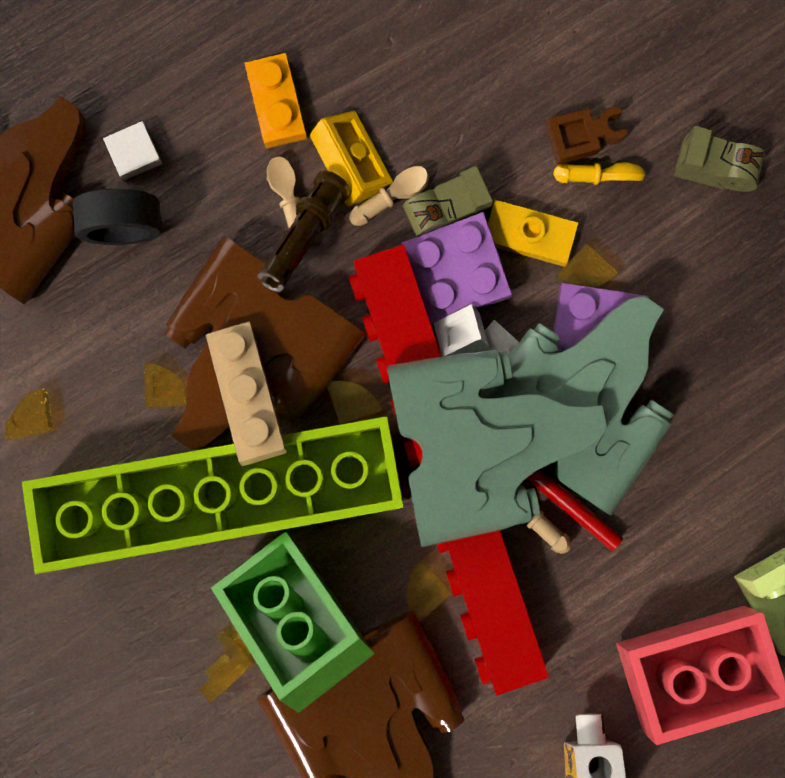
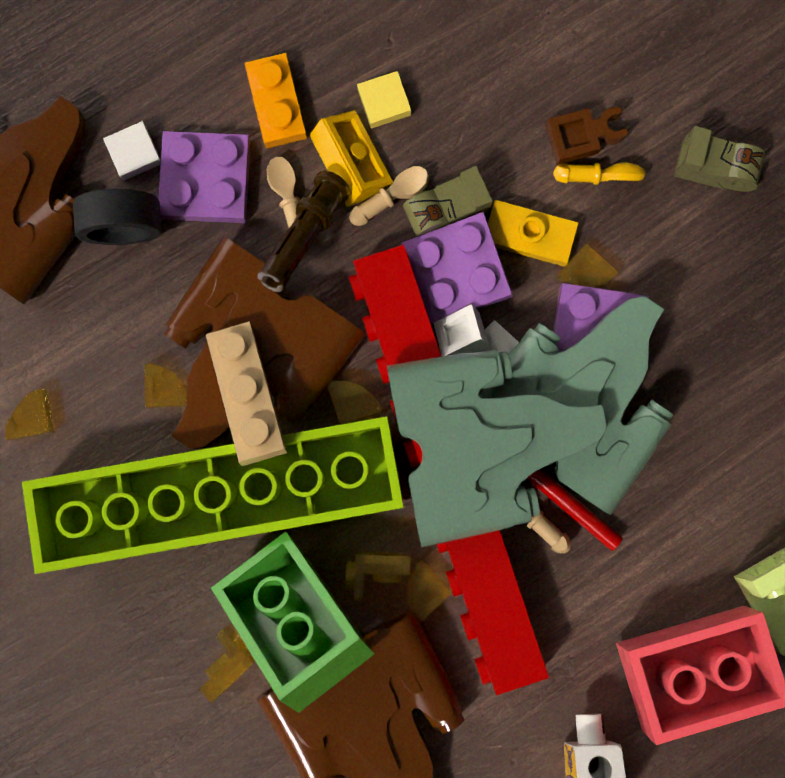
none -> medium lavender plate [158,131,251,223]
none -> clear yellow bracket [346,551,411,601]
none -> light yellow tile [357,71,411,129]

